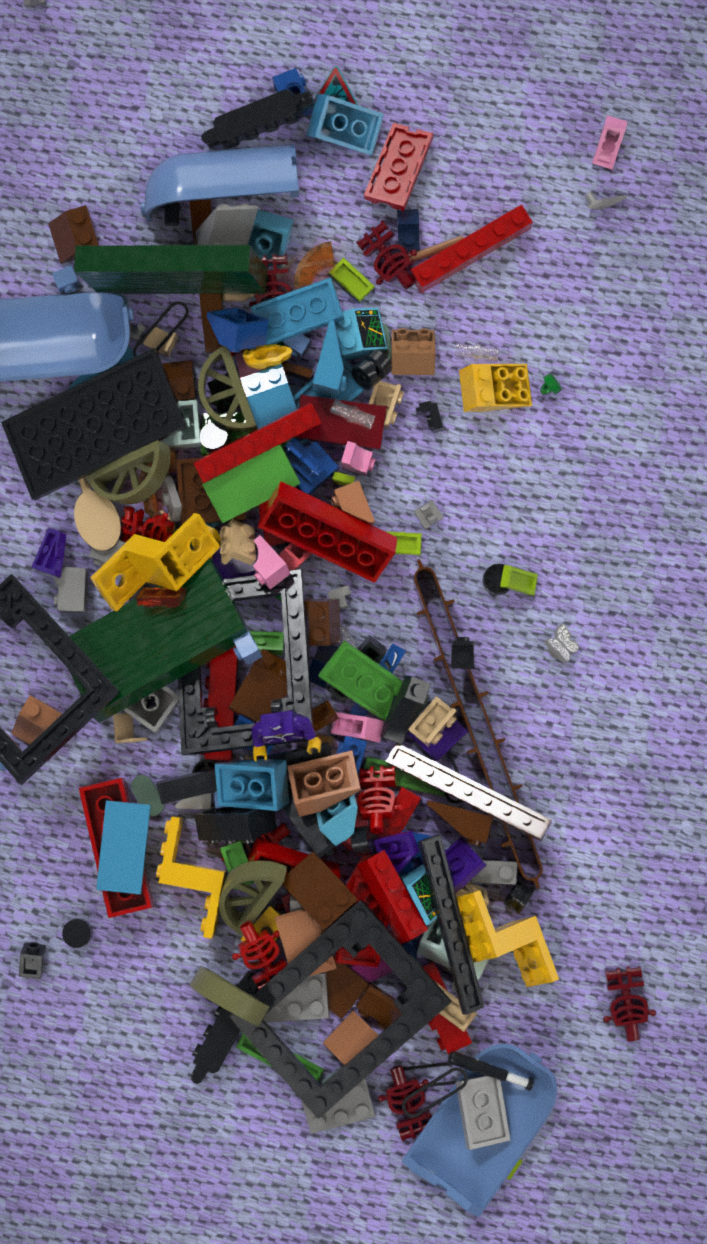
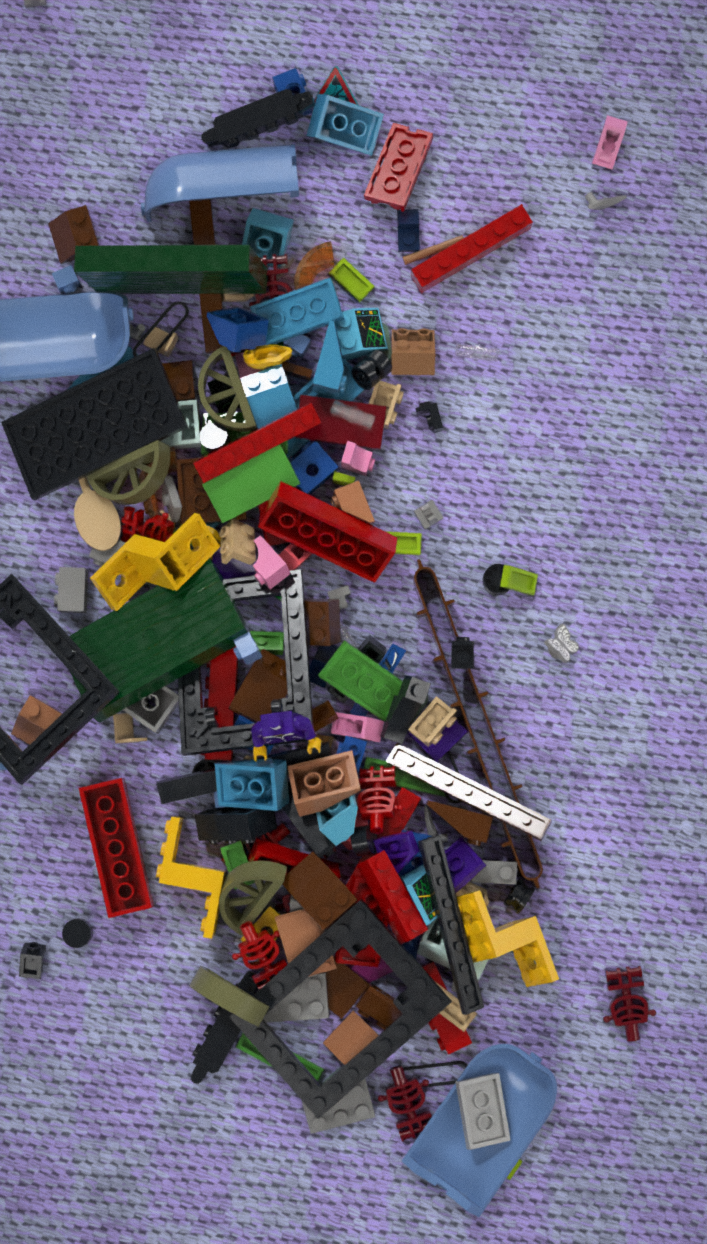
dark purple wing [31,528,67,578] -> none
dark azure tile [96,801,151,894] -> none
sand green tile [131,775,165,816] -> none
clear red plate [136,588,186,608] -> none
black piece [164,202,181,226] -> none
white sticker [175,793,211,809] -> none
light grey slope [195,203,258,245] -> none
blue hinge [284,438,326,484] -> none
dark red torso [356,220,417,290] -> none
black piece [402,1067,468,1118] -> none
black piece [448,1051,534,1091] -> none
yellow slope [459,364,532,412] -> none
green tile [540,373,562,395] -> none
none -> light grey bar [424,806,448,843]

